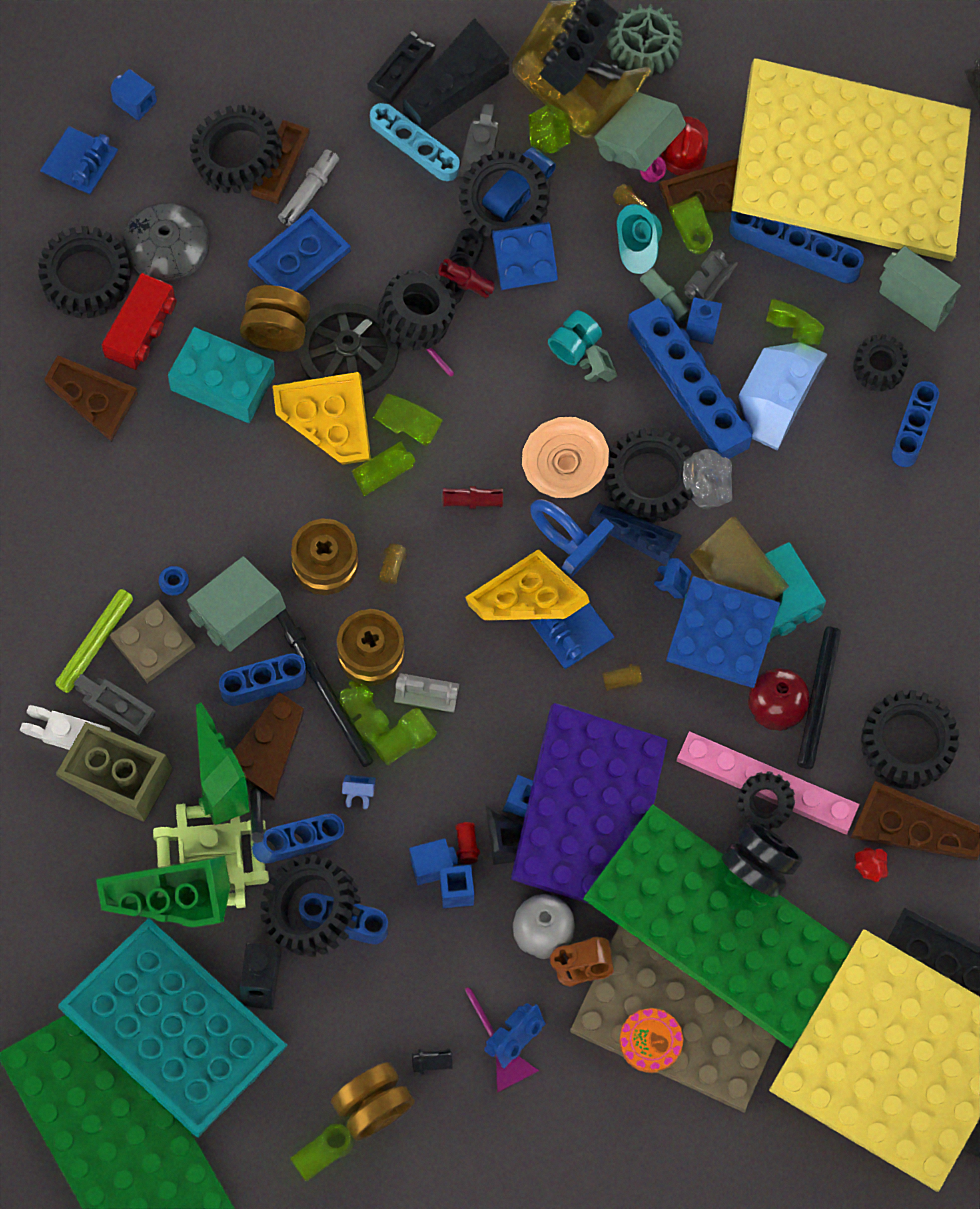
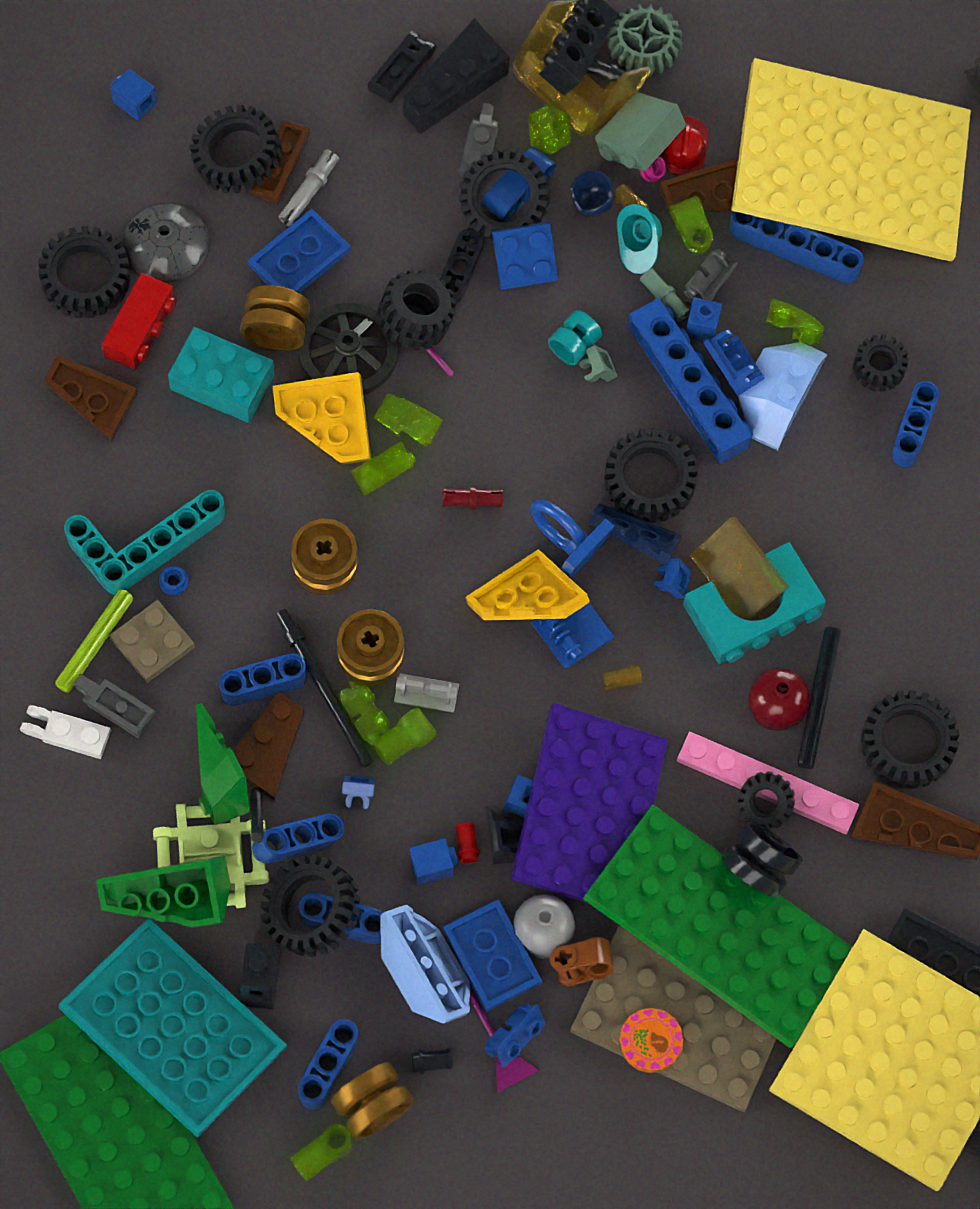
blue hinge [40,126,118,195] -> none
olive slope [56,722,173,822] -> none
sand green brick [187,556,286,652] -> none
medium azure beam [370,103,460,181] -> none
clear yellow pin [378,544,407,584] -> none
dark red pin [438,258,495,298] -> none
blue brick [439,865,474,908] -> none
light nougat hat [522,417,609,498] -> none
blue plate [666,576,780,688] -> none
clear plate [683,449,733,509] -> none
red piece [854,847,889,883] -> none
sand green brick [879,246,961,332] -> none
none -> teal beam [64,490,226,595]
none -> blue beam [298,1019,359,1110]
none -> light blue wedge [381,905,470,1024]
none -> blue plate [443,899,542,1012]
none -> dark blue hair [570,170,615,217]
none -> blue hinge [703,330,765,396]

